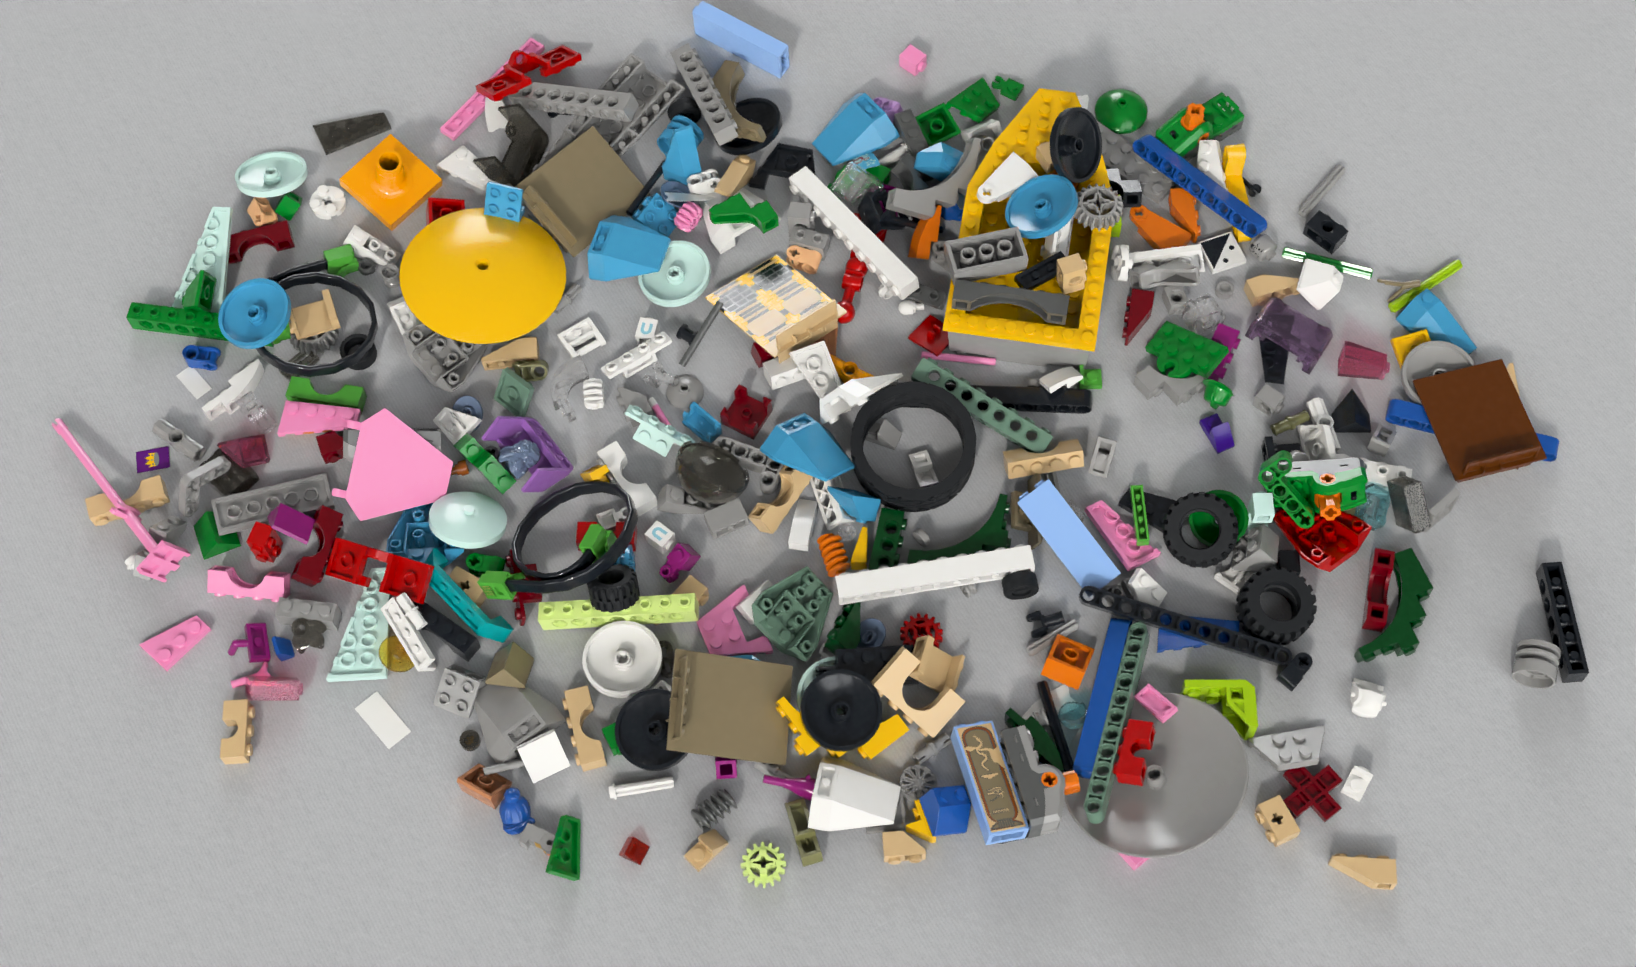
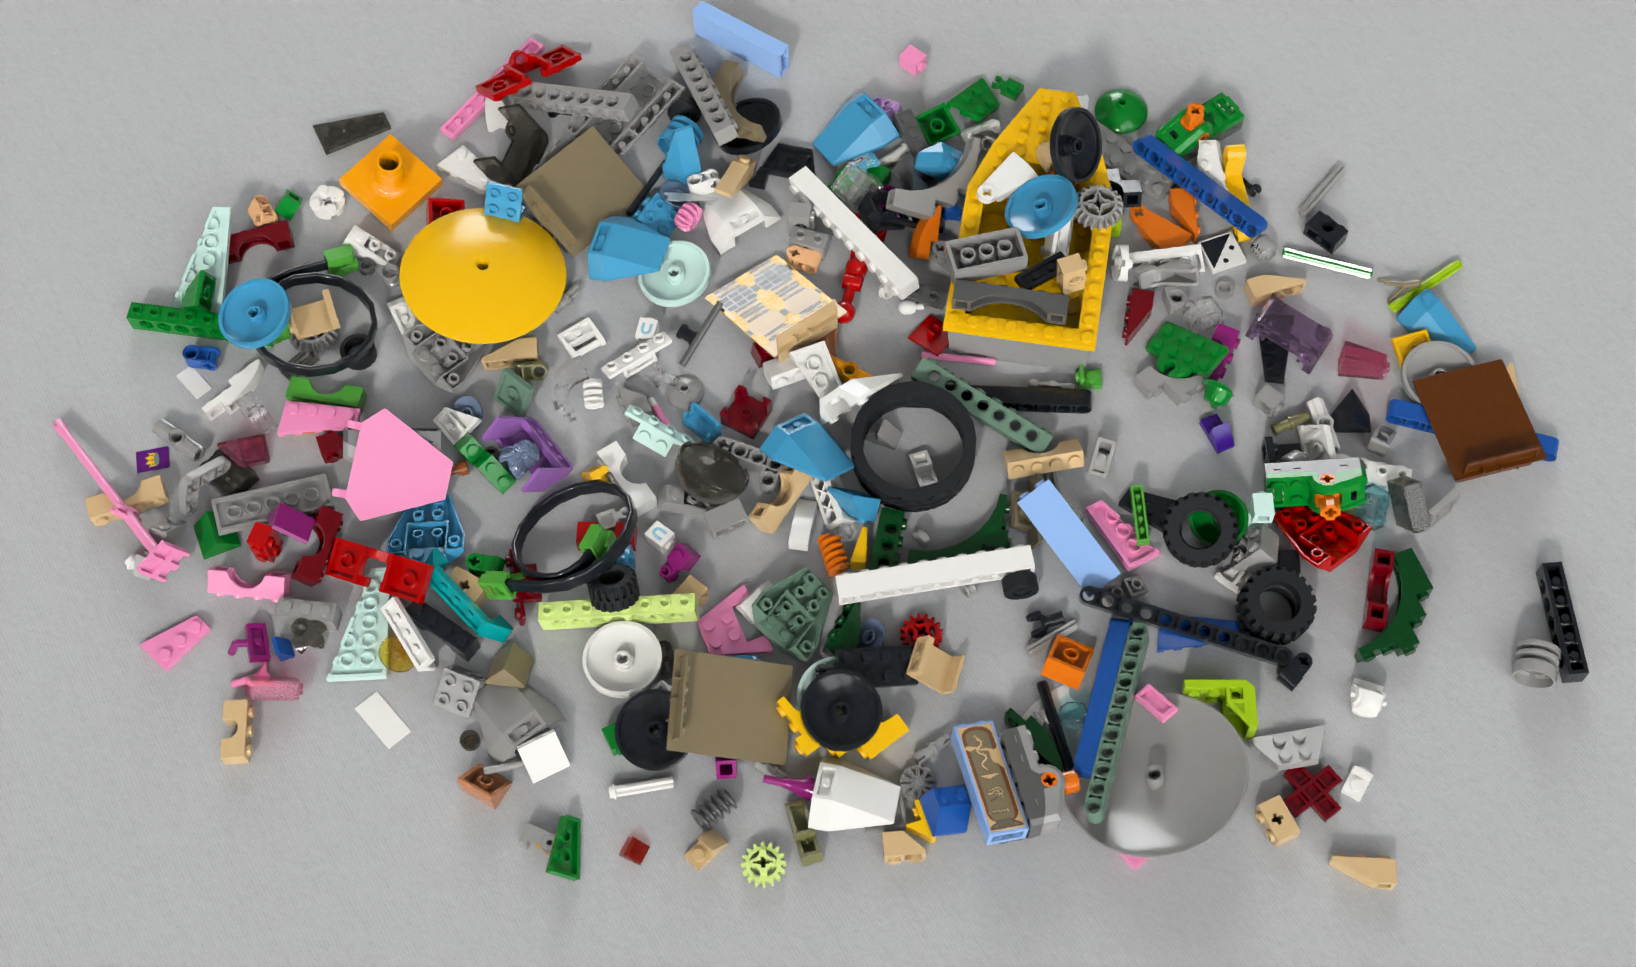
light aqua dish [235,151,308,198] -> none
white axle [396,592,428,631] -> none
light aqua dish [429,491,507,549] -> none
blue hair [499,787,535,835] -> none
tan arch [562,685,607,772] -> none
green arch [708,193,779,234] -> none
tan arch [871,646,966,738] -> none
white slope [1039,367,1083,393] -> none
red arch [1113,719,1156,786] -> none
white wing [1127,568,1168,619] -> none
green beam [1258,450,1315,529] -> none
white slope [1296,259,1344,310] -> none

